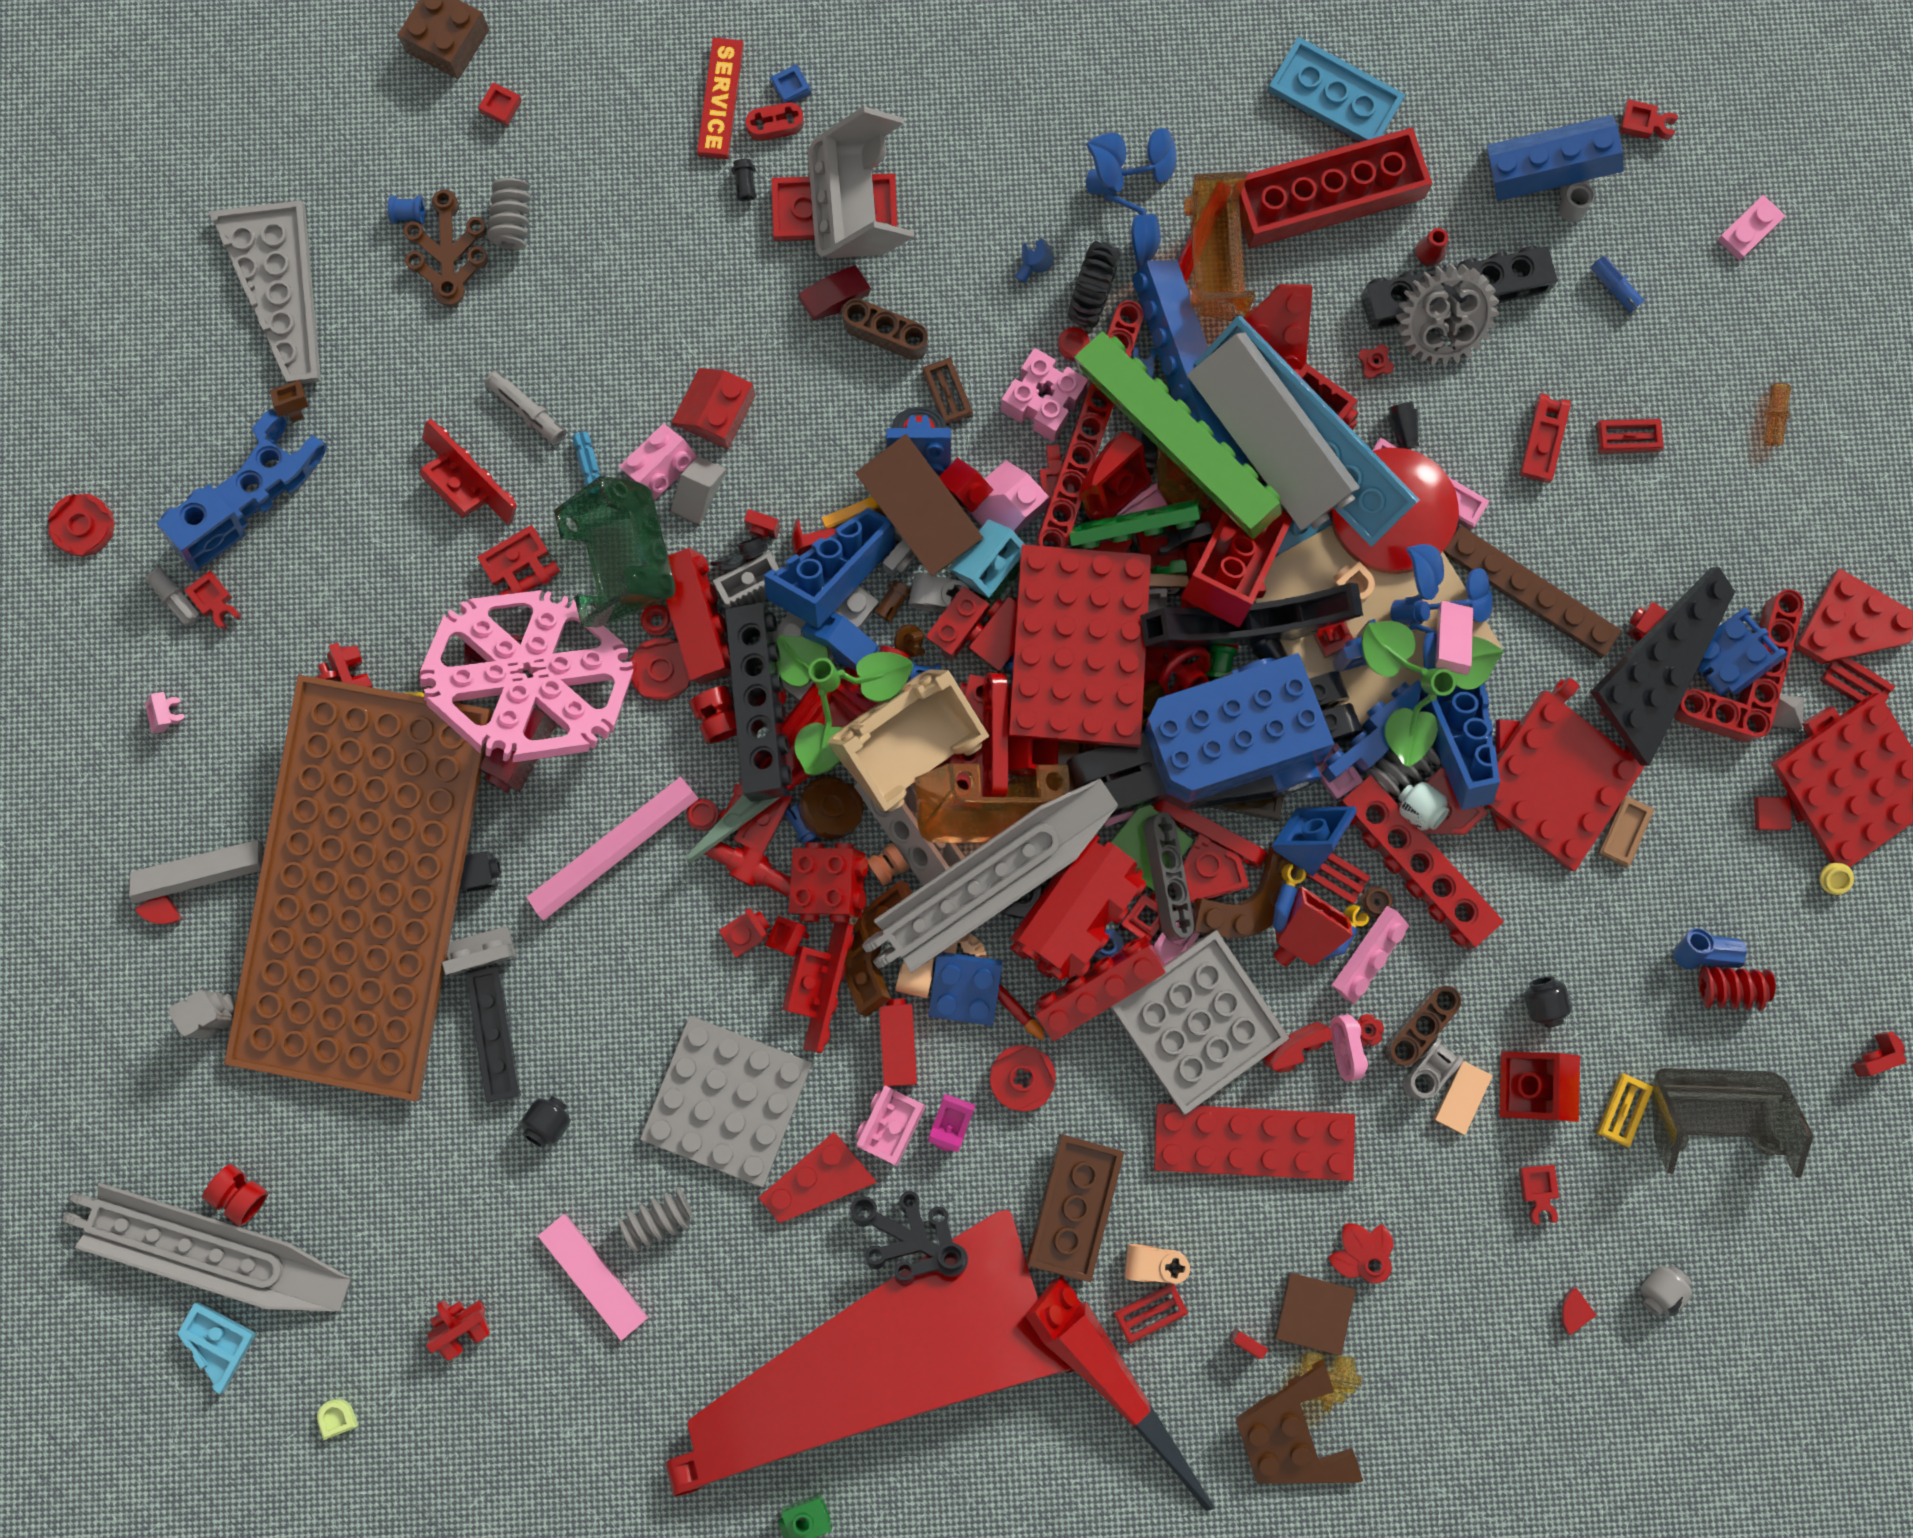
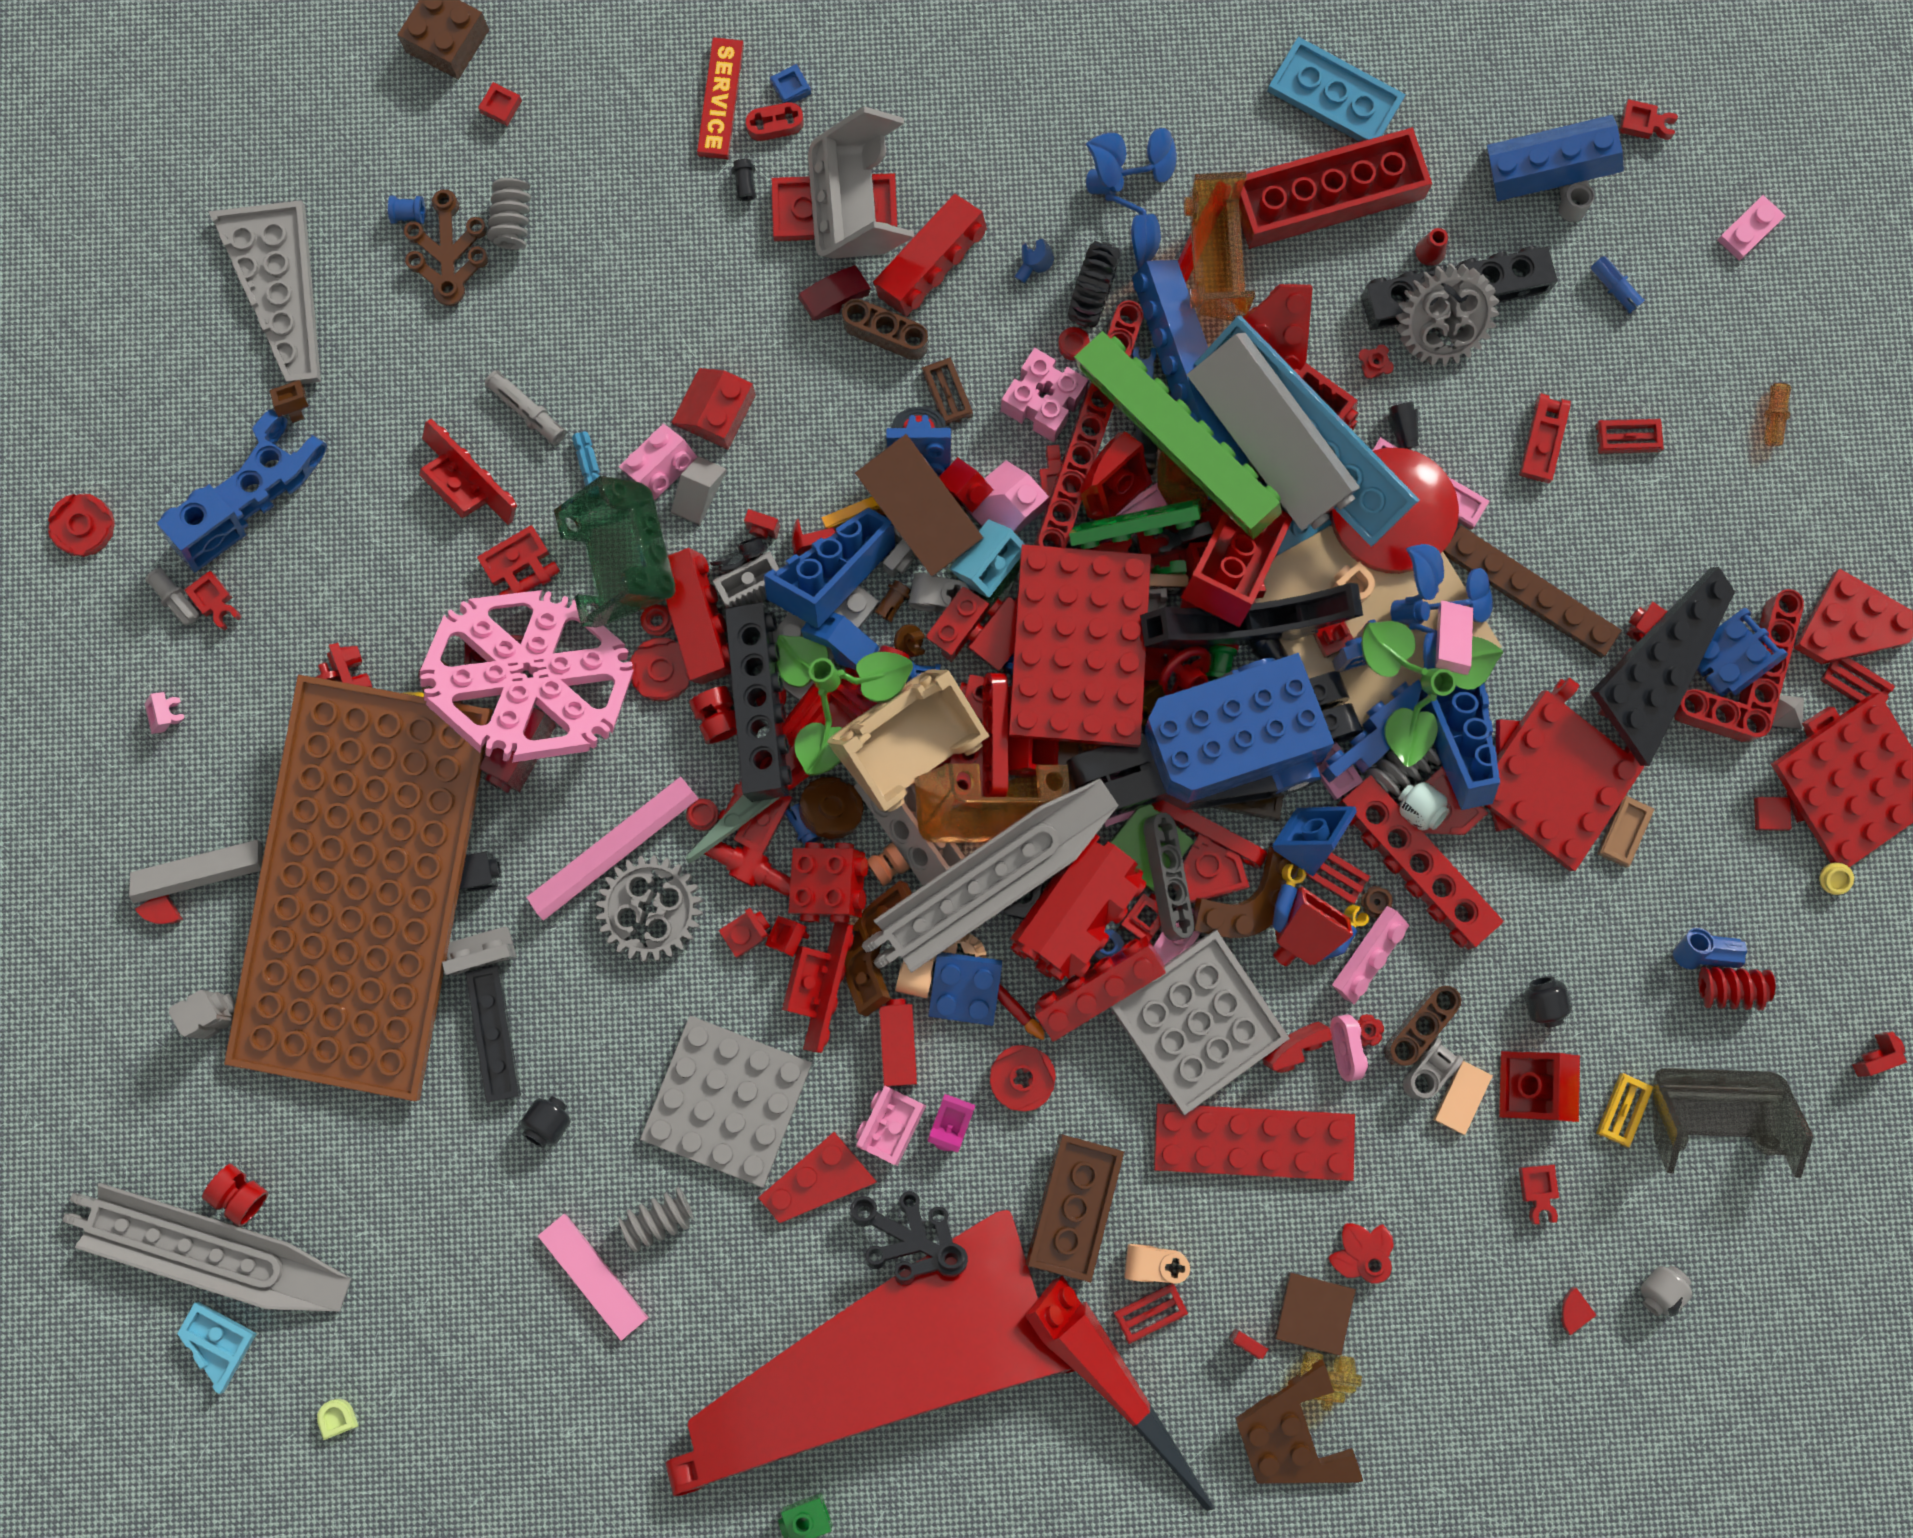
red hips [426,1299,490,1361] -> none
none -> light grey gear [596,855,703,962]
none -> red brick [873,193,987,317]

